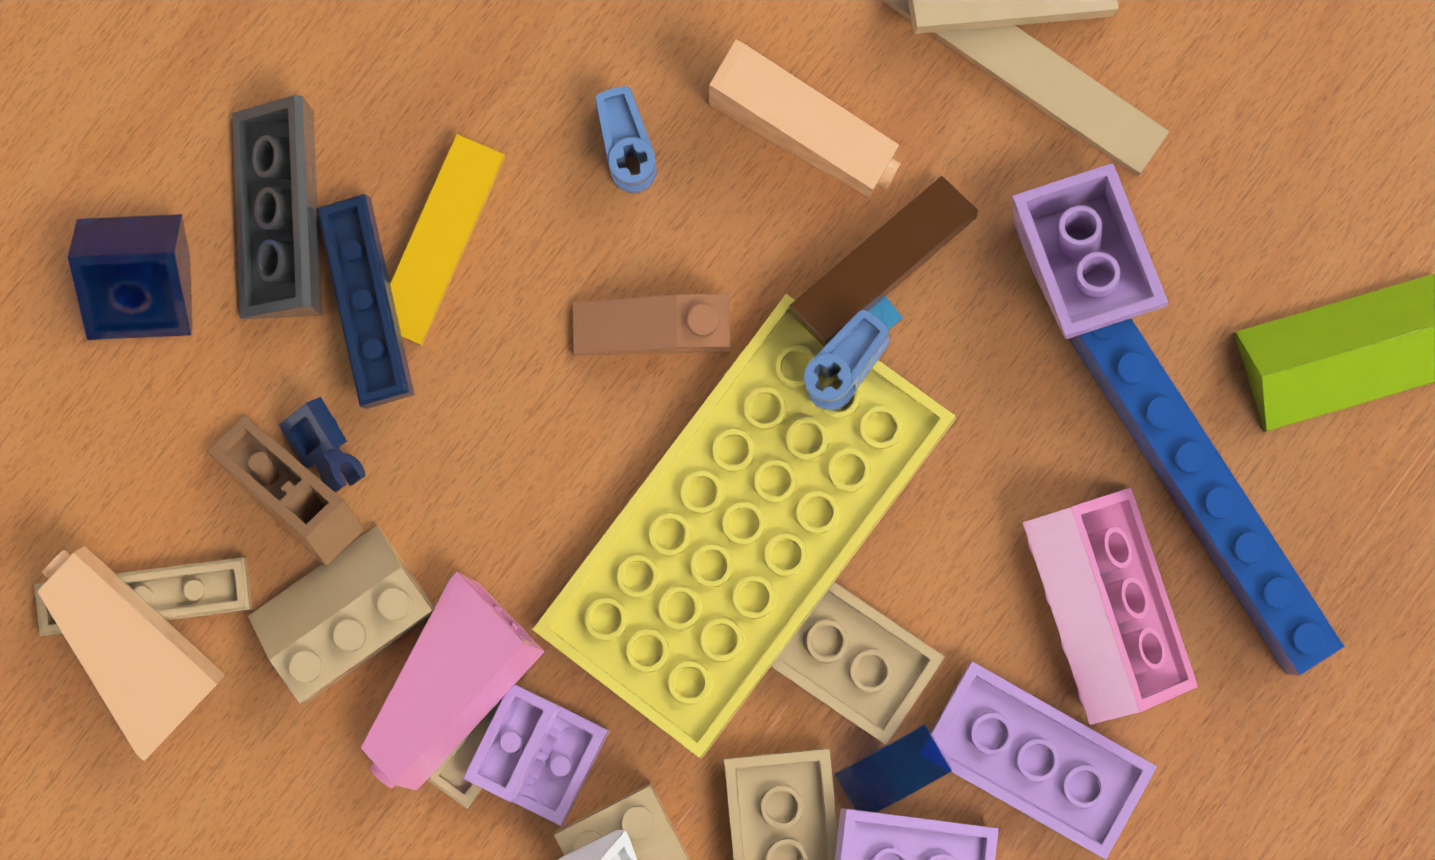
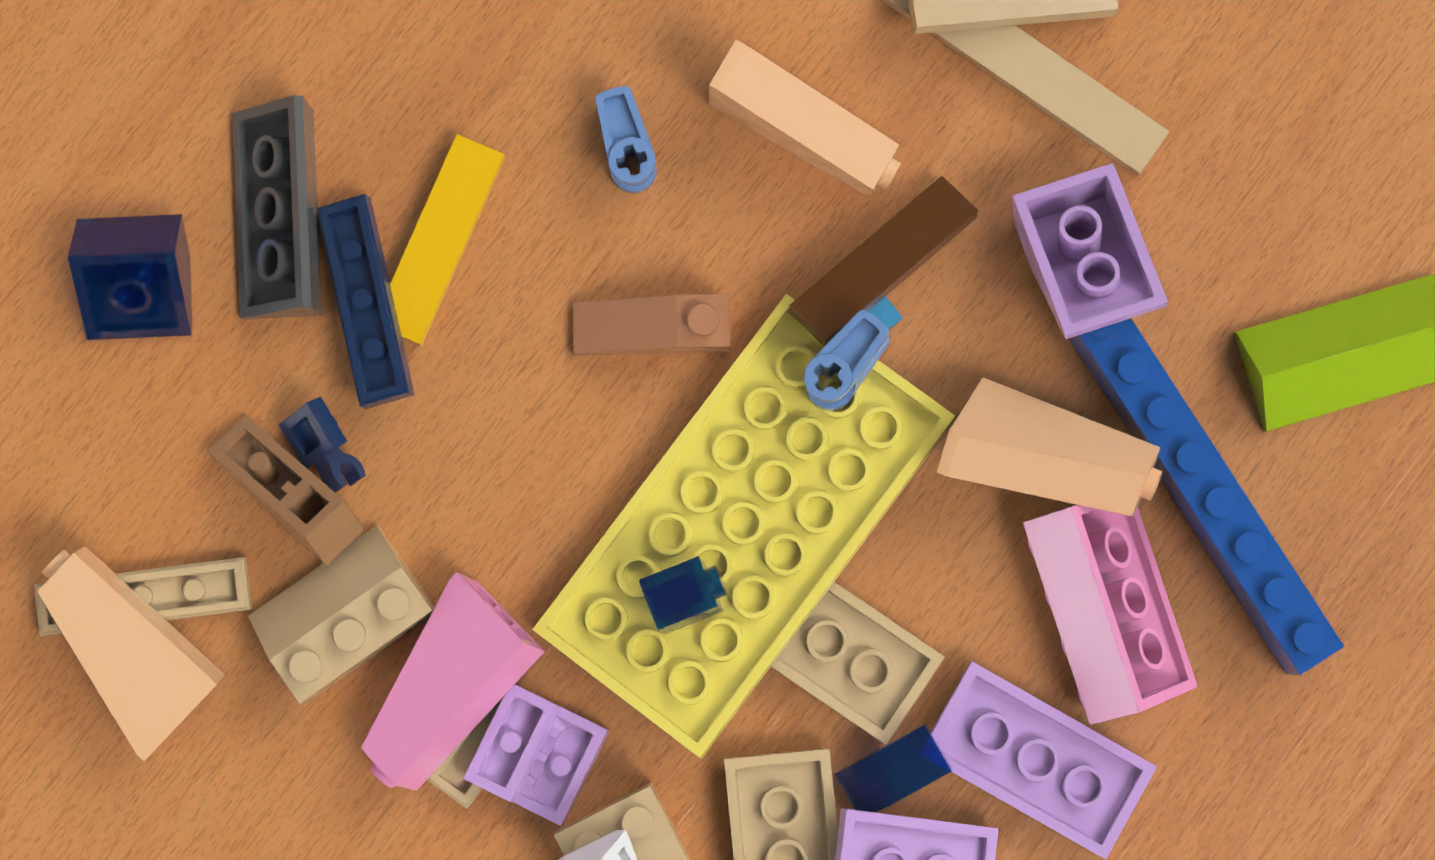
none -> clear blue brick [639,556,727,635]
none -> light nougat slope [937,378,1163,516]

